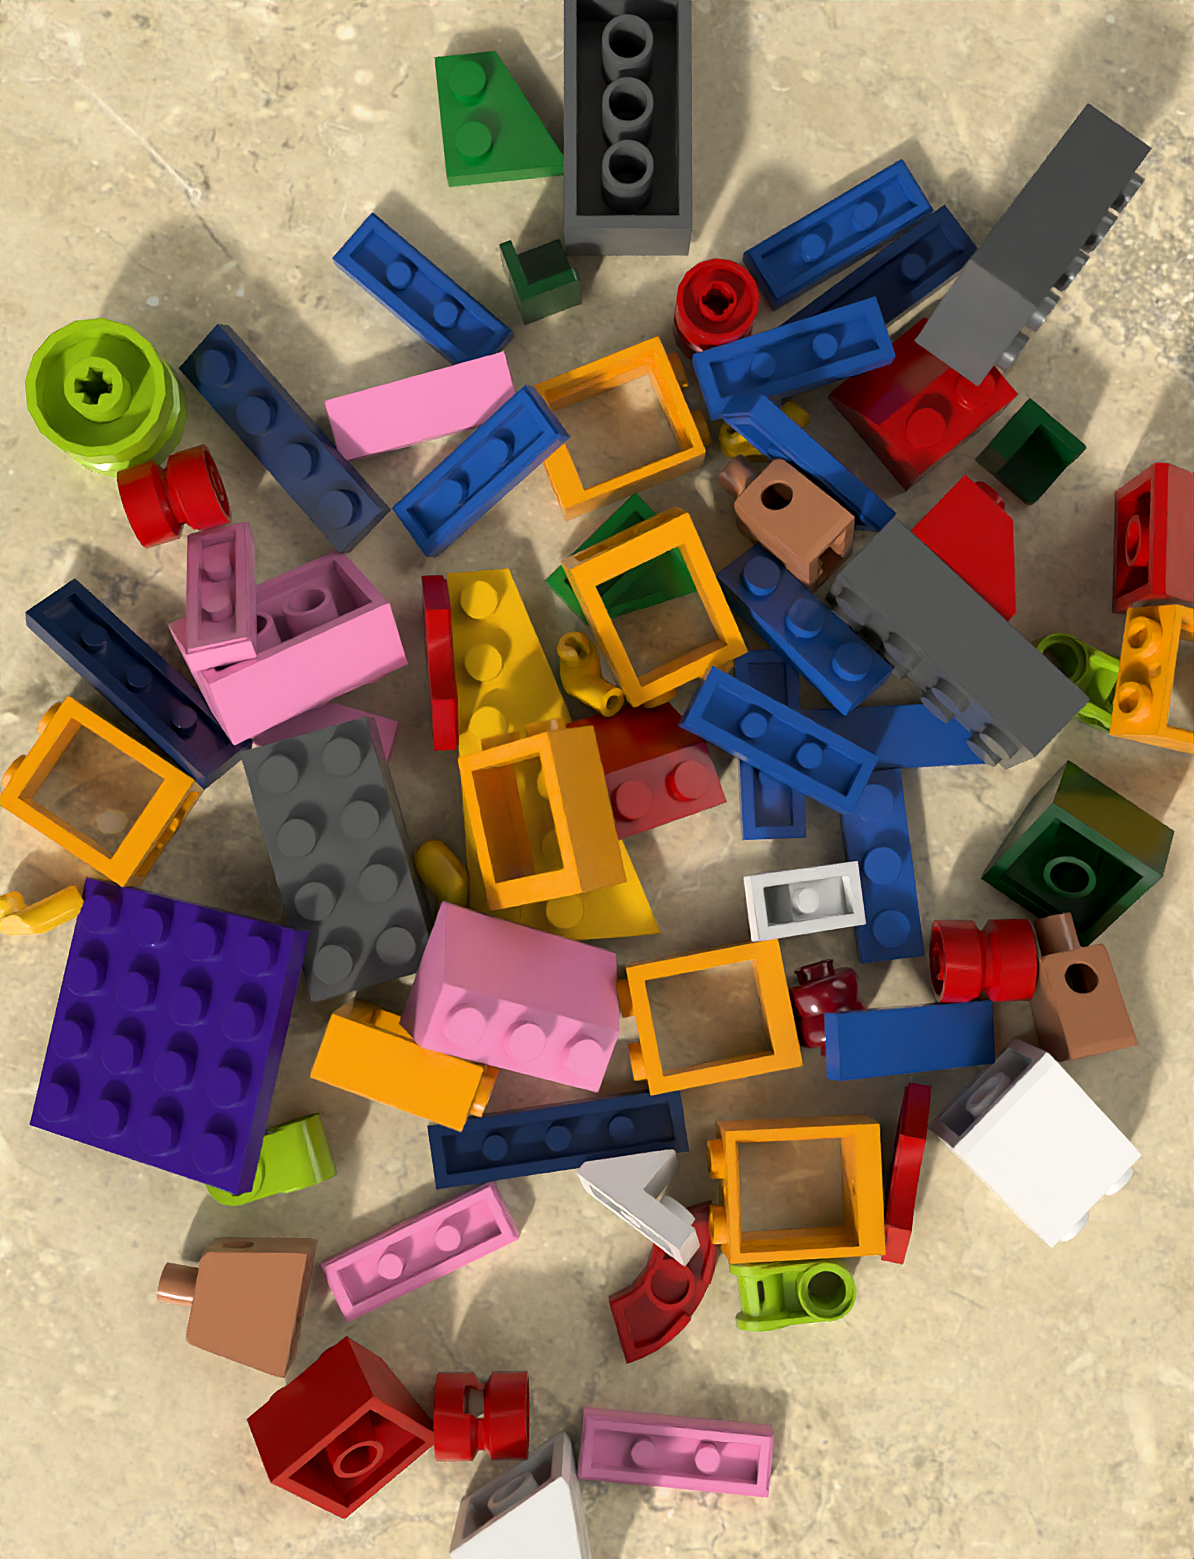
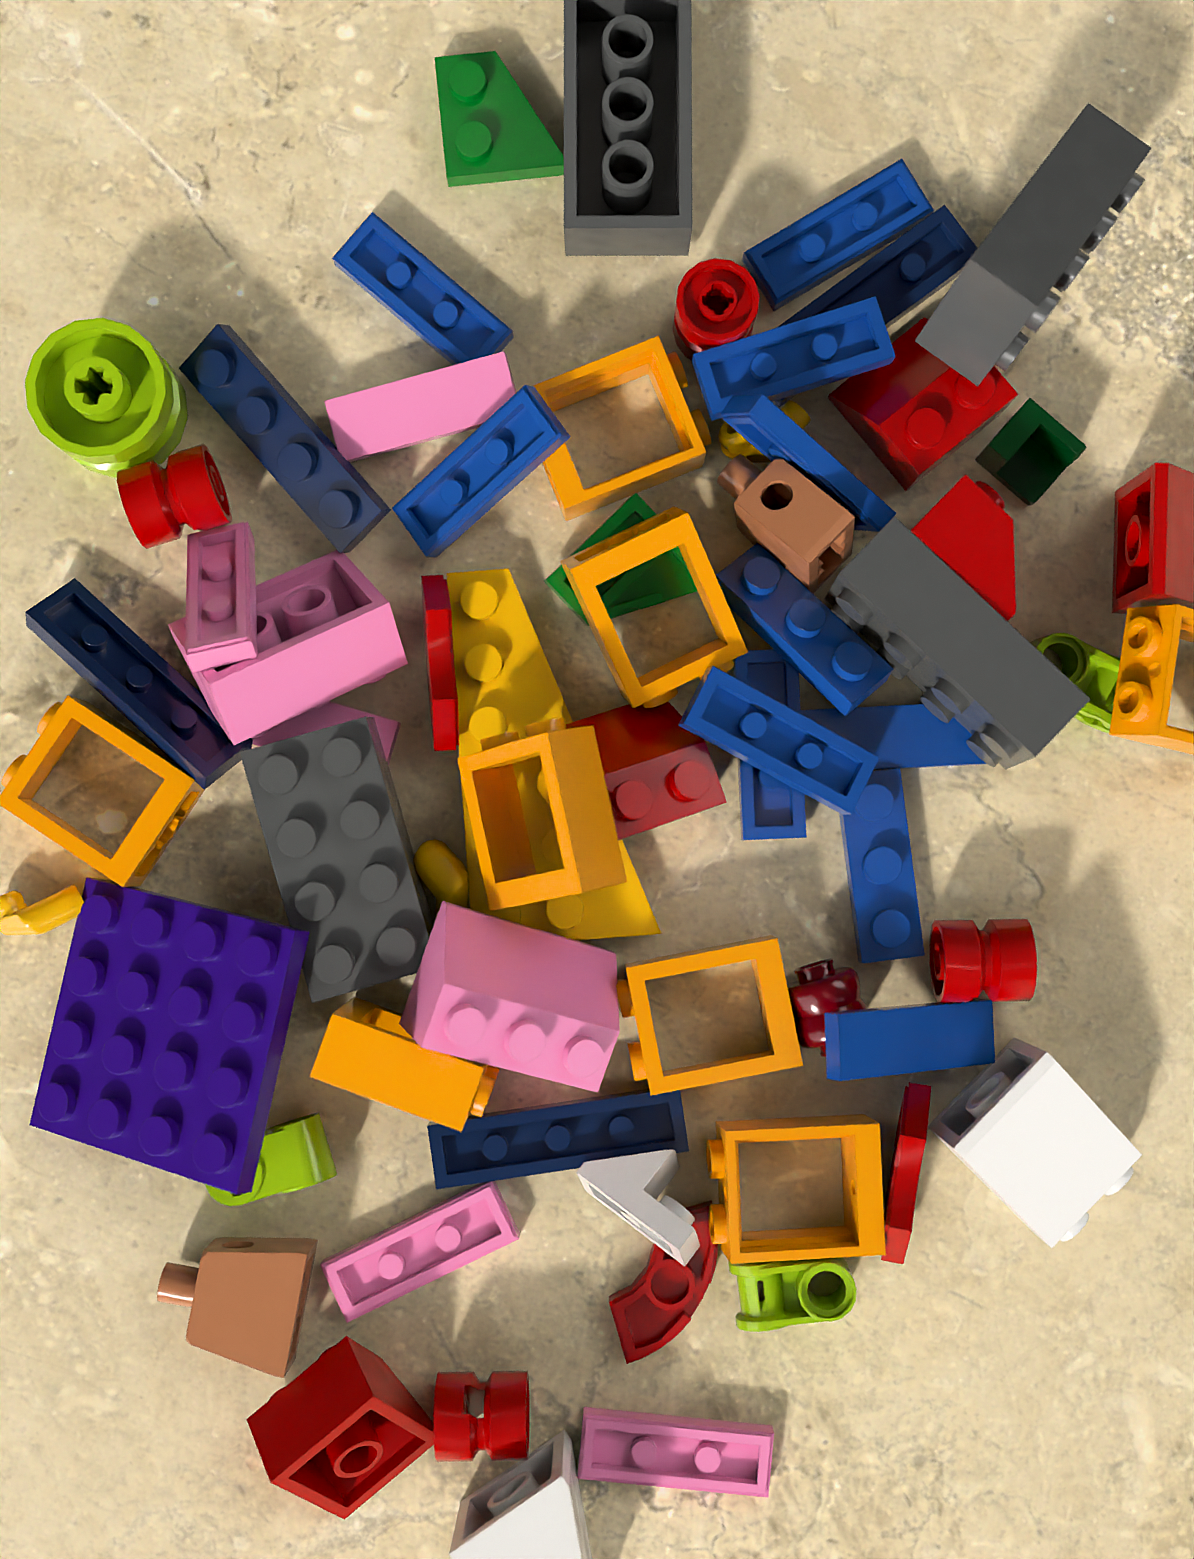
dark green panel [499,239,582,325] -> none
yellow arm [557,631,624,717] -> none
white slope [743,861,866,941] -> none
dark green slope [981,760,1175,947] -> none
nougat torso [1029,913,1138,1062] -> none

